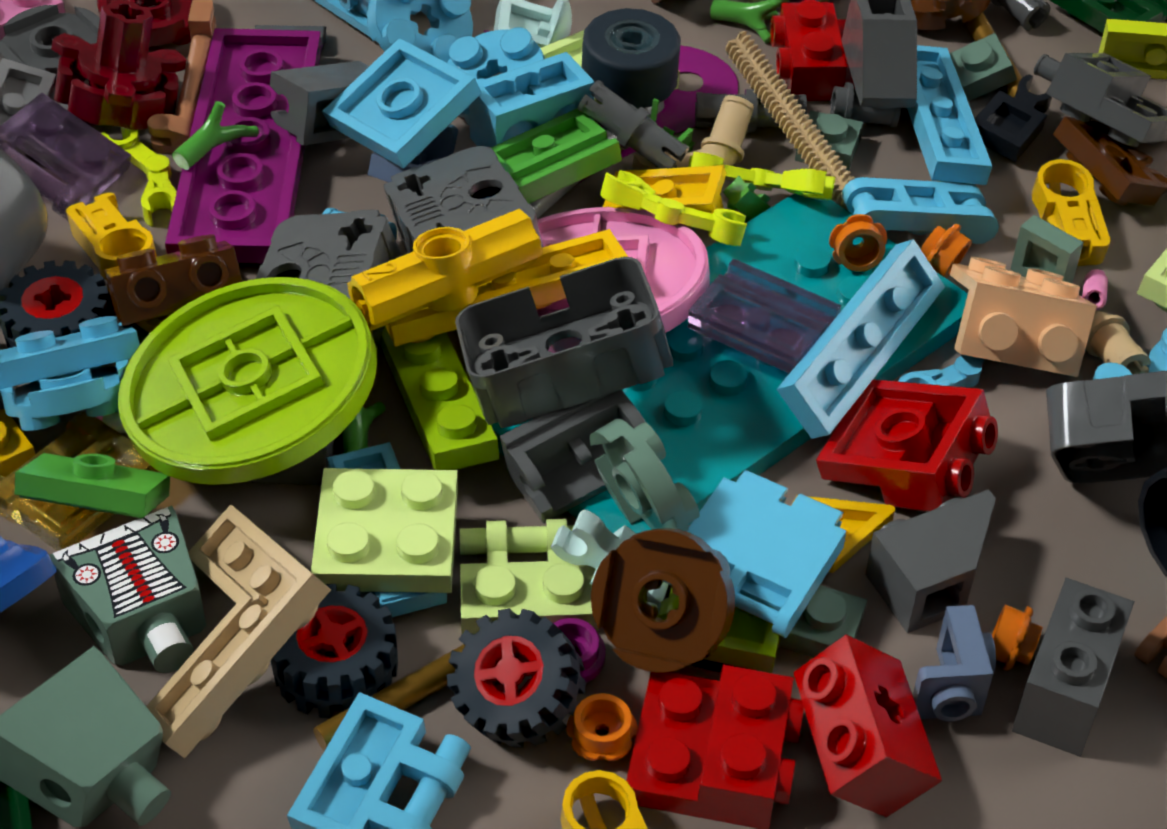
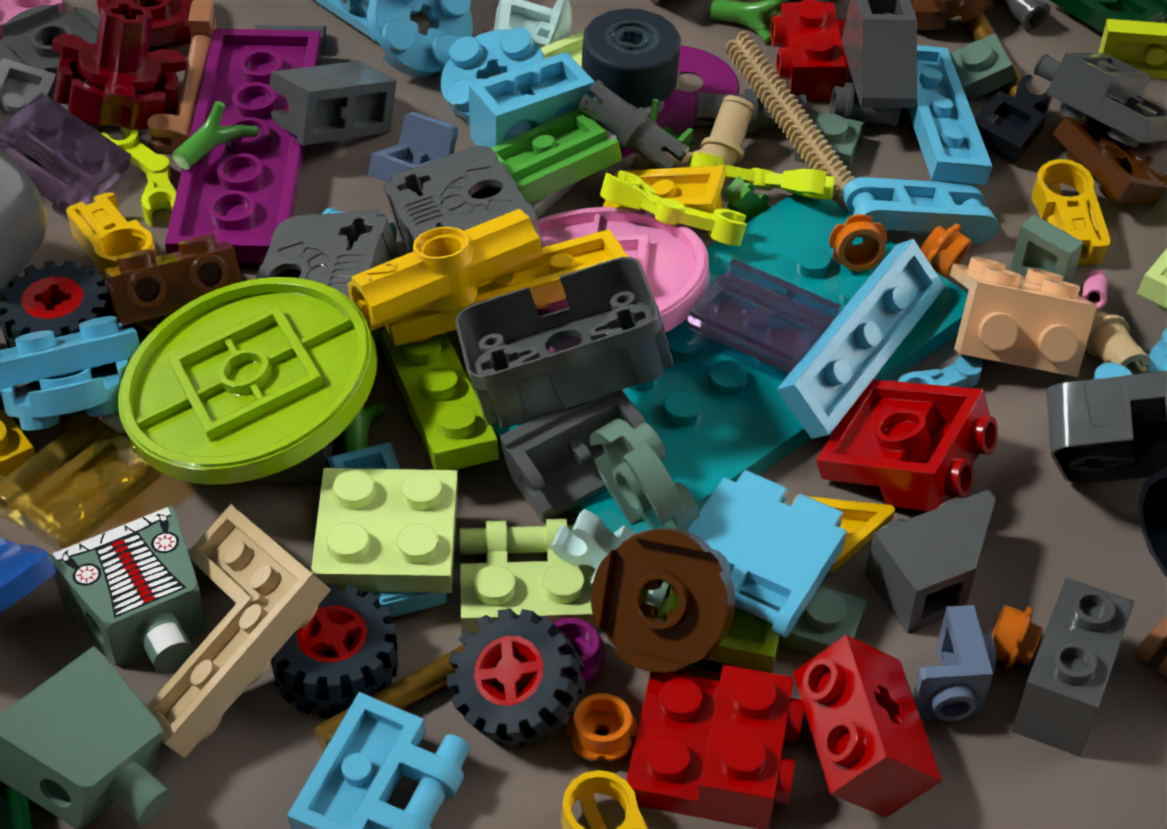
bright green plate [14,453,170,518] -> none
medium azure plate [322,38,481,169] -> none

